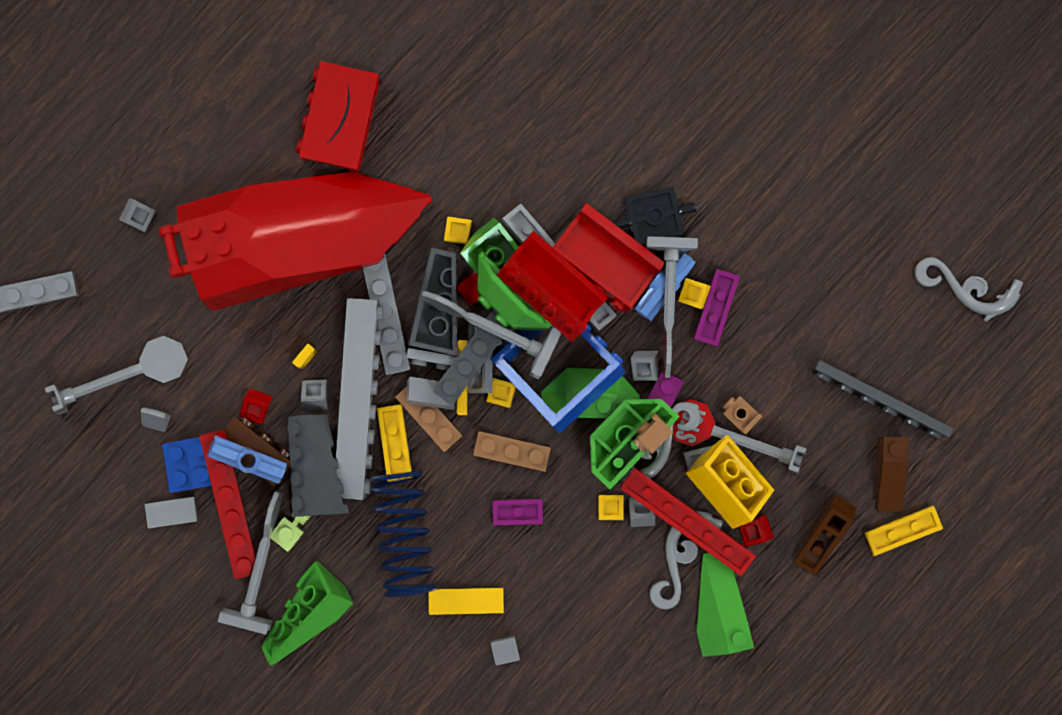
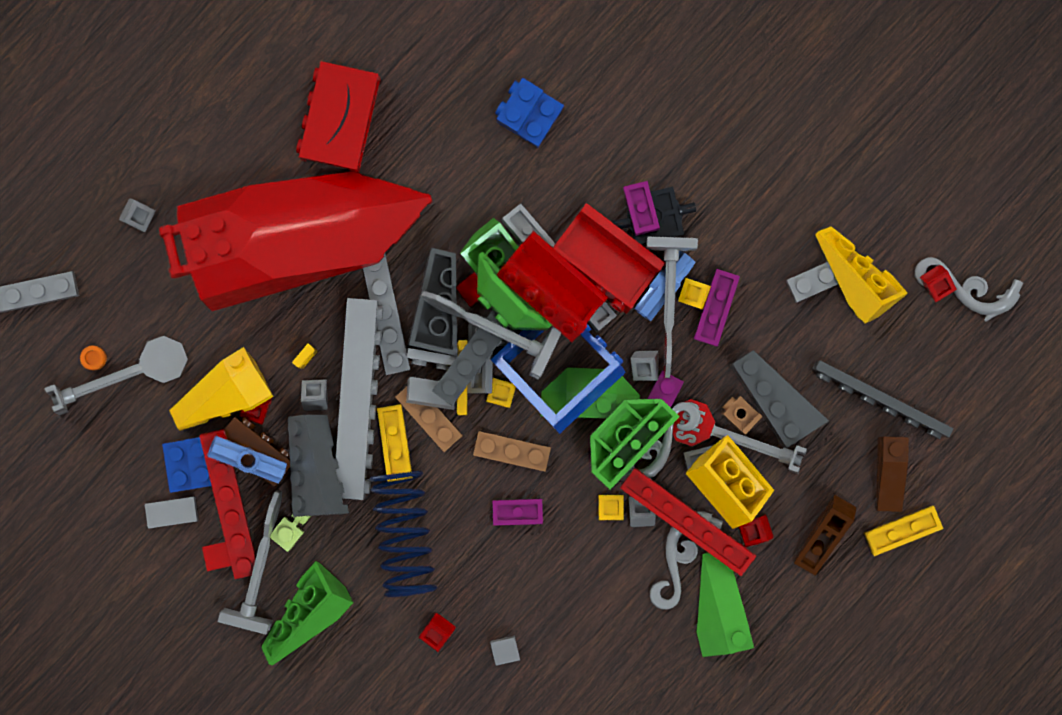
light grey slope [141,407,171,432] -> none
yellow tile [429,587,504,615] -> none
yellow tile [444,216,472,245] -> none
medium nougat brick [633,413,673,453] -> none
none -> orange tile [80,346,107,371]
none -> yellow wedge [169,347,274,430]
none -> red tile [202,542,231,571]
none -> red slope [418,613,456,652]
none -> blue plate [495,78,564,148]
none -> magenta plate [623,181,660,236]
none -> dark grey wedge [729,350,829,448]
none -> light grey plate [786,262,839,303]
none -> yellow wedge [815,226,908,324]
none -> red slope [920,265,957,302]

